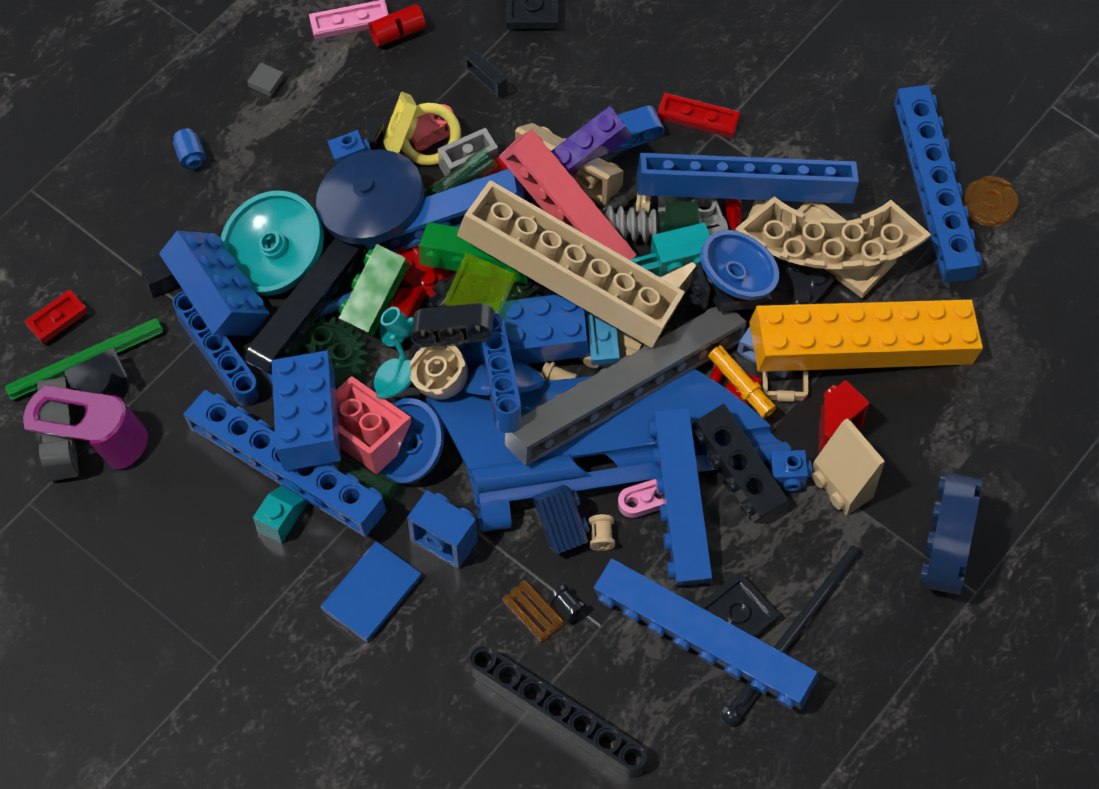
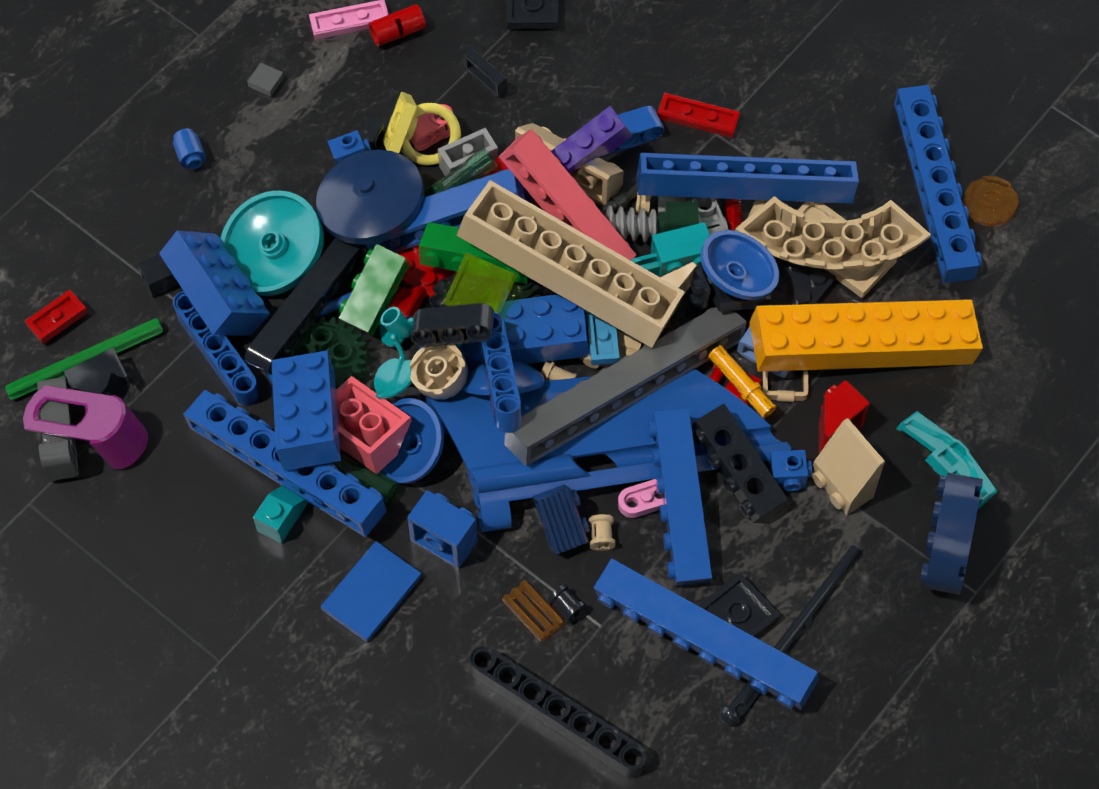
none -> teal plate [896,411,997,509]

